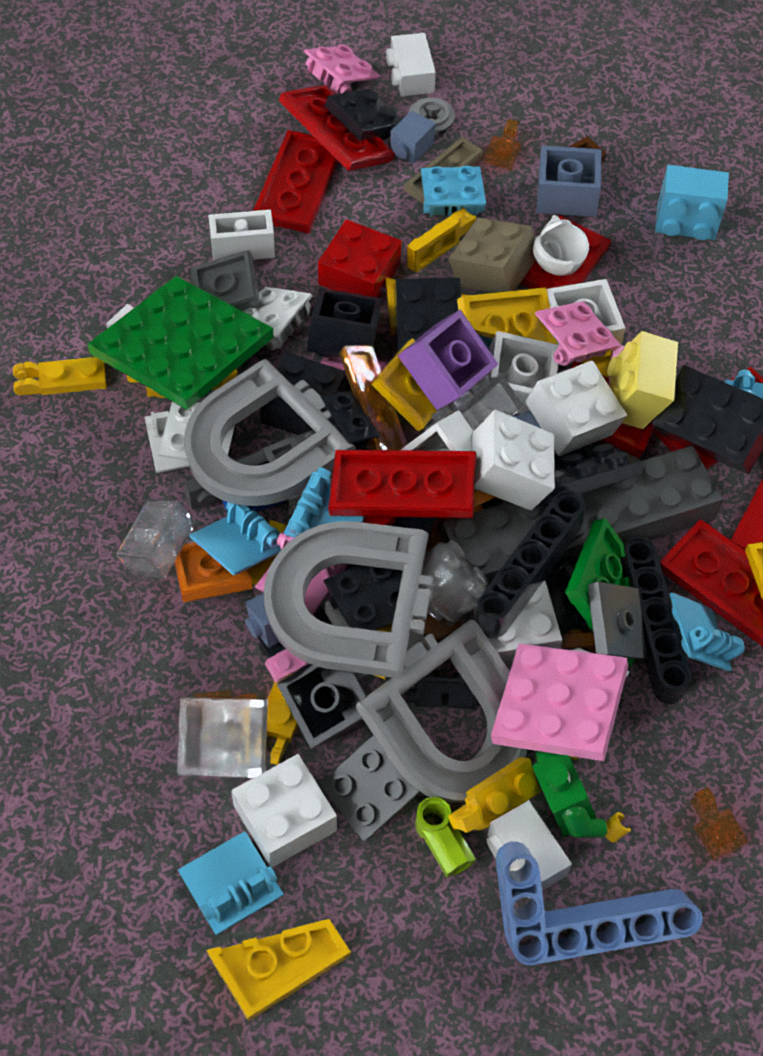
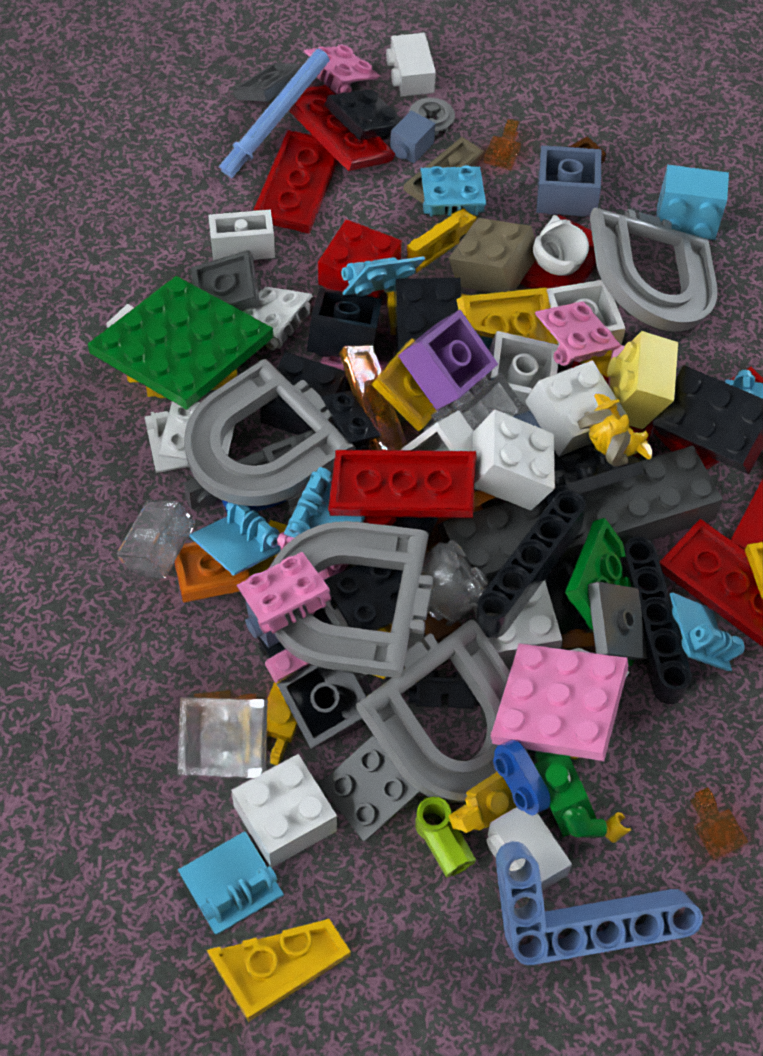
yellow hinge [13,357,107,395] -> none
none -> light blue axle [219,49,330,178]
none -> dark grey plate [233,63,303,102]
none -> bright pink hinge [237,552,331,634]
none -> medium azure hinge [342,256,425,297]
none -> blue plate [493,740,550,816]
none -> hair [577,394,652,467]
none -> light grey piece [590,207,717,332]

